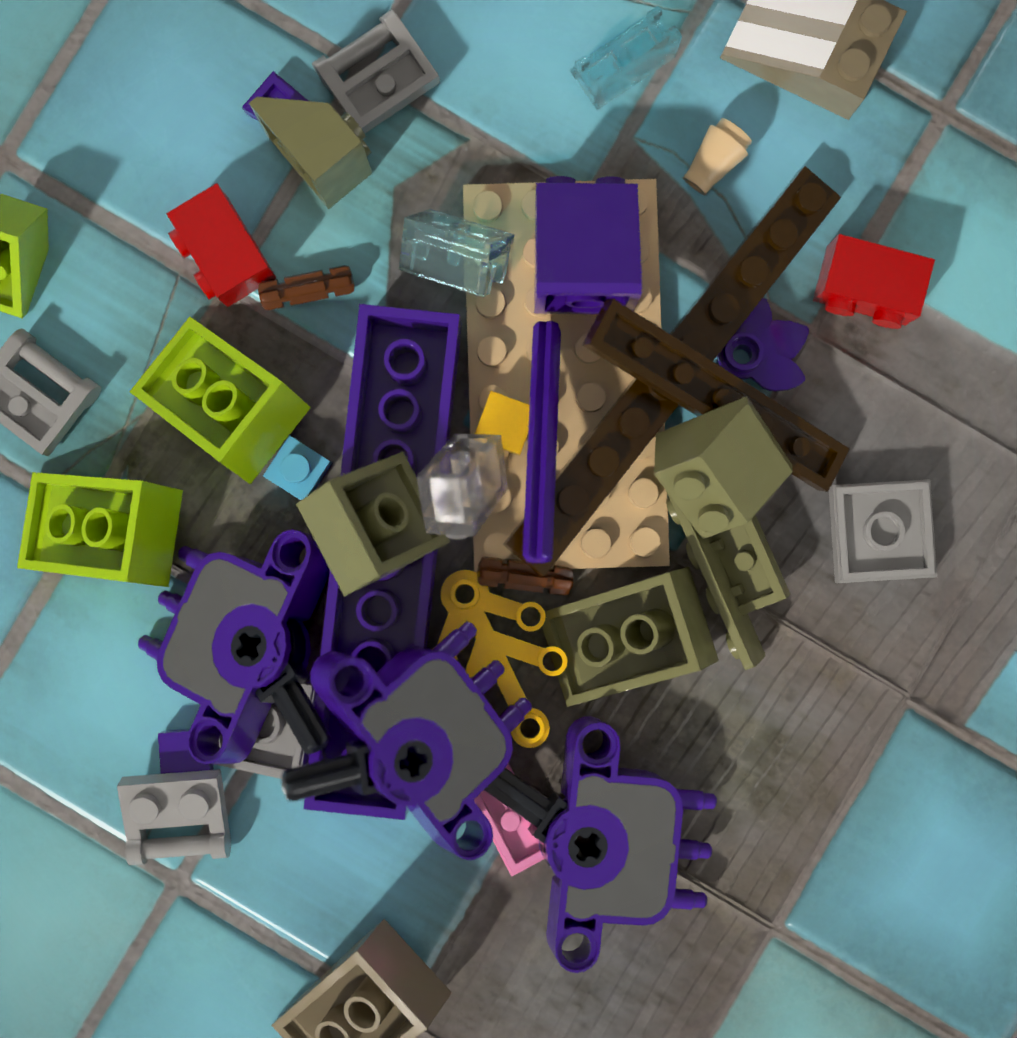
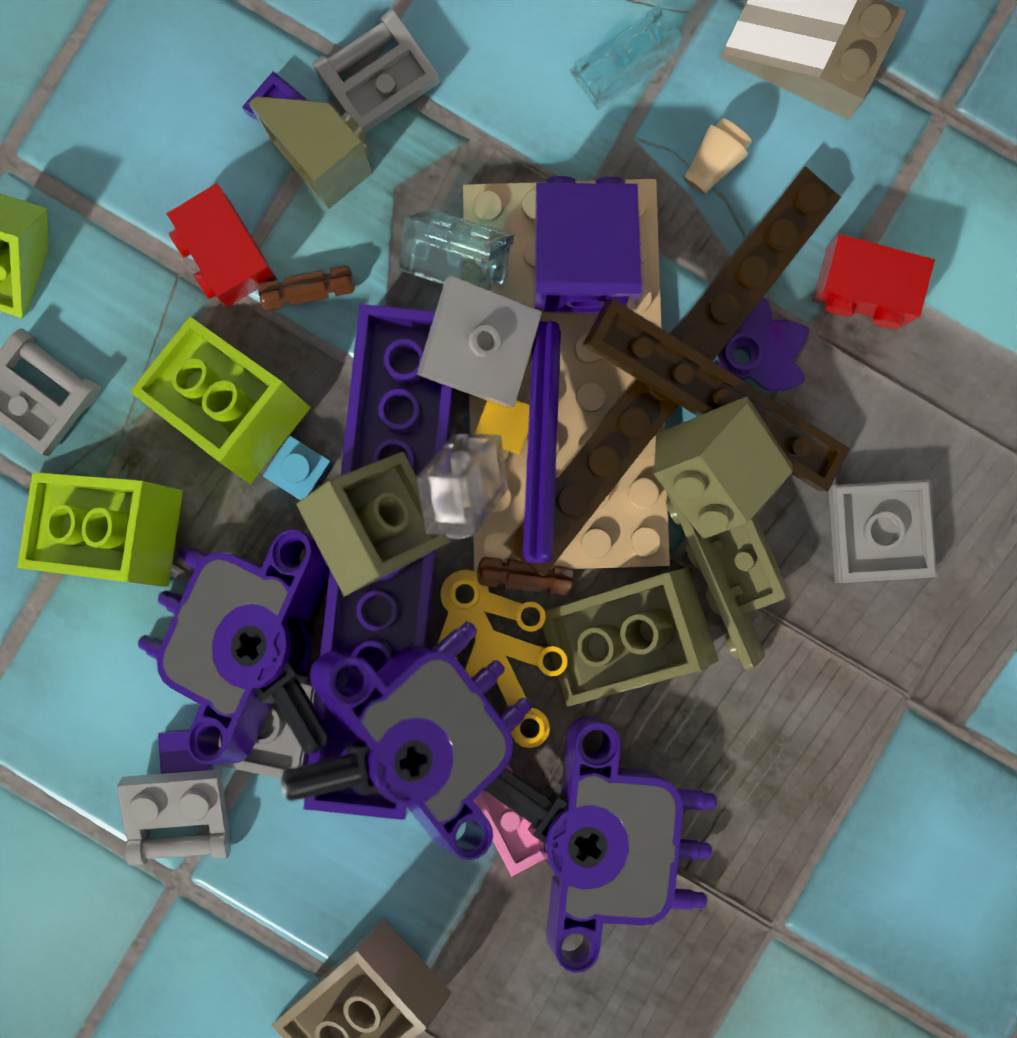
none -> light grey plate [417,276,542,408]

